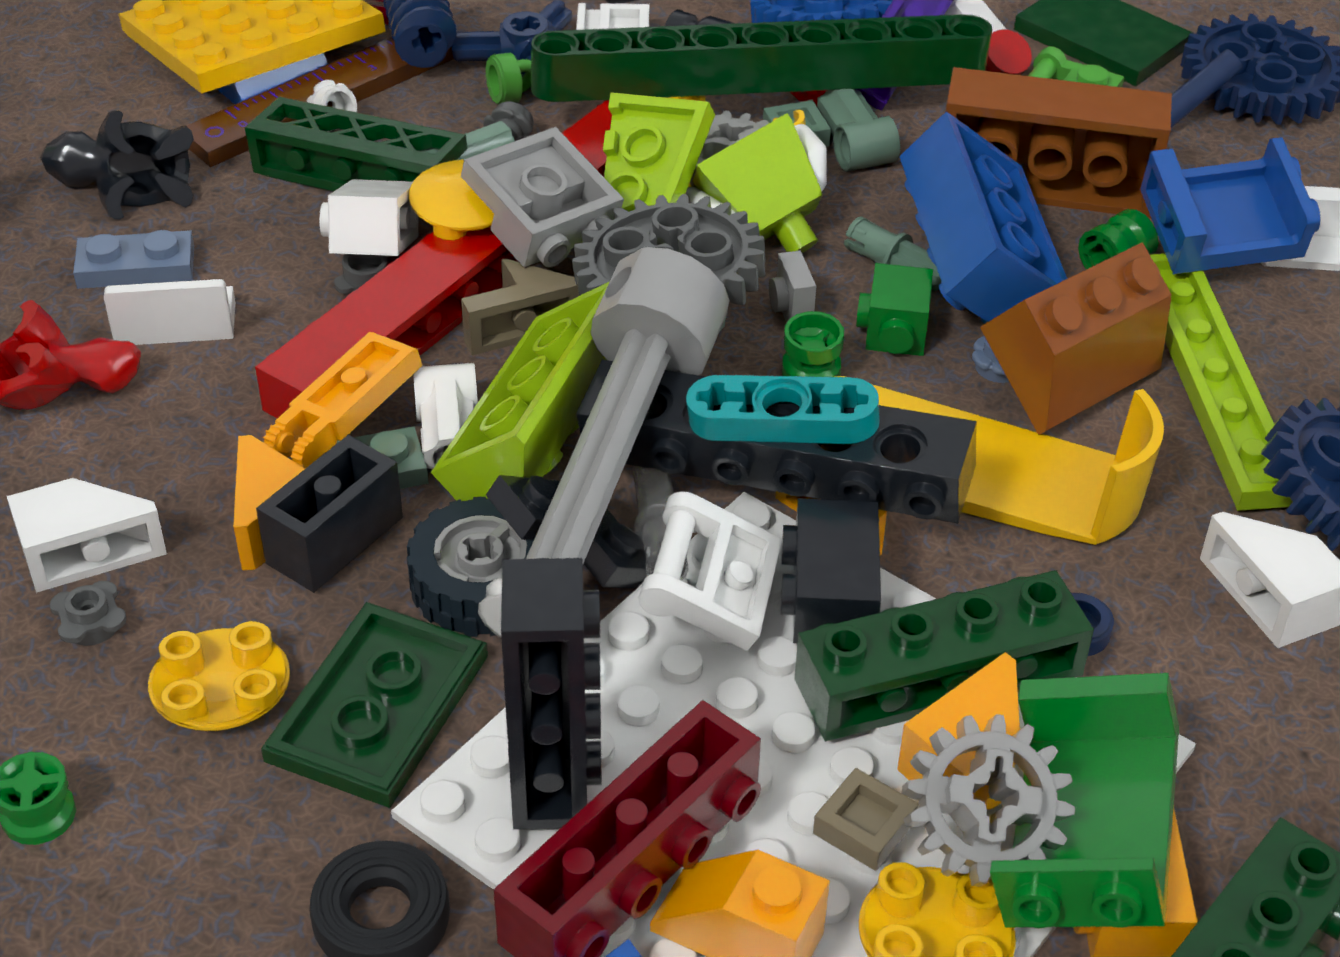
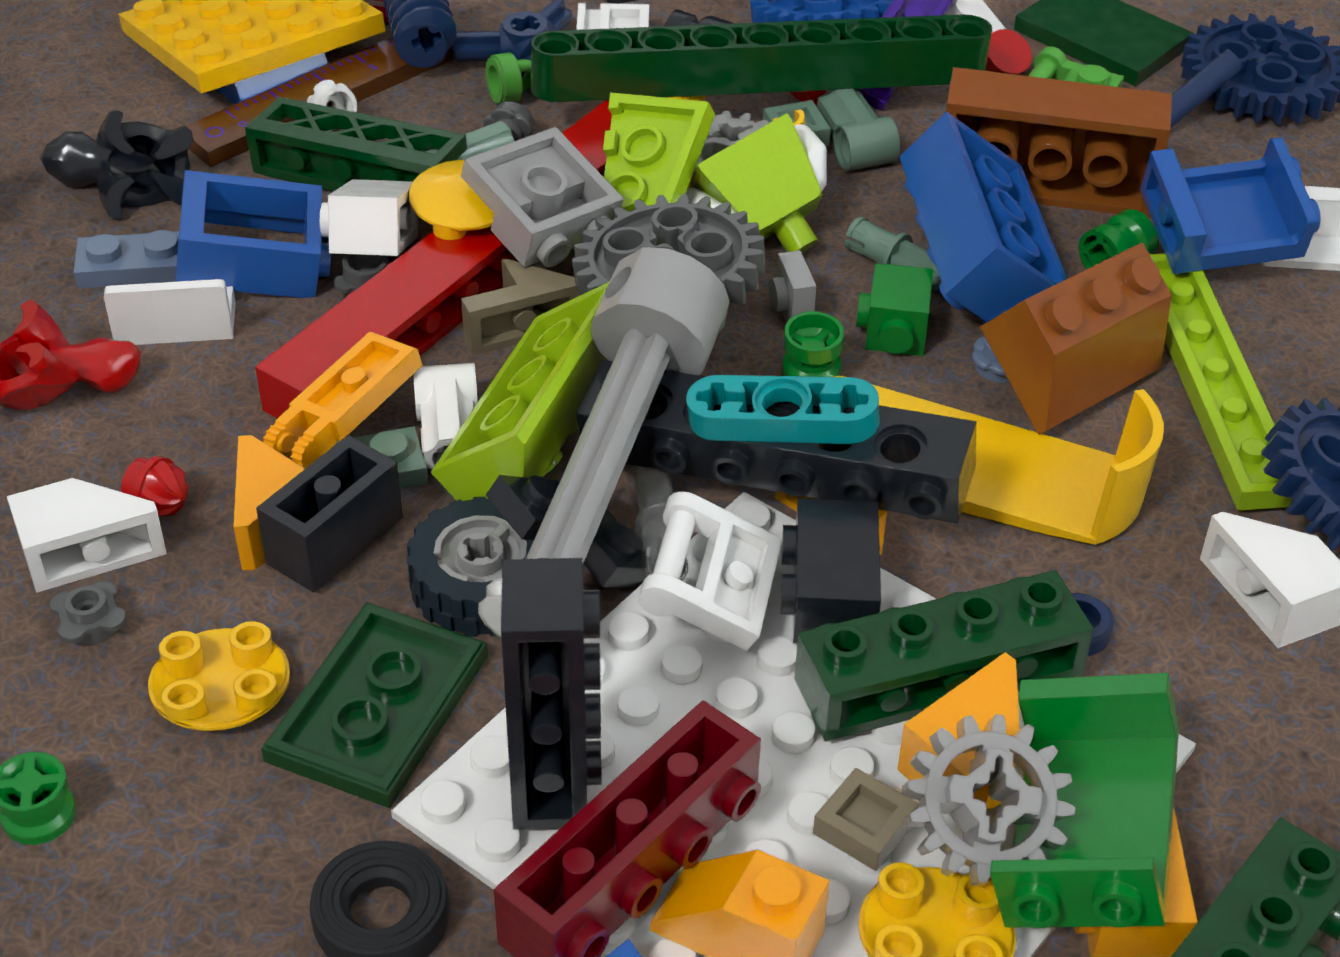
none -> red plate [121,456,189,517]
none -> blue window [175,170,331,298]

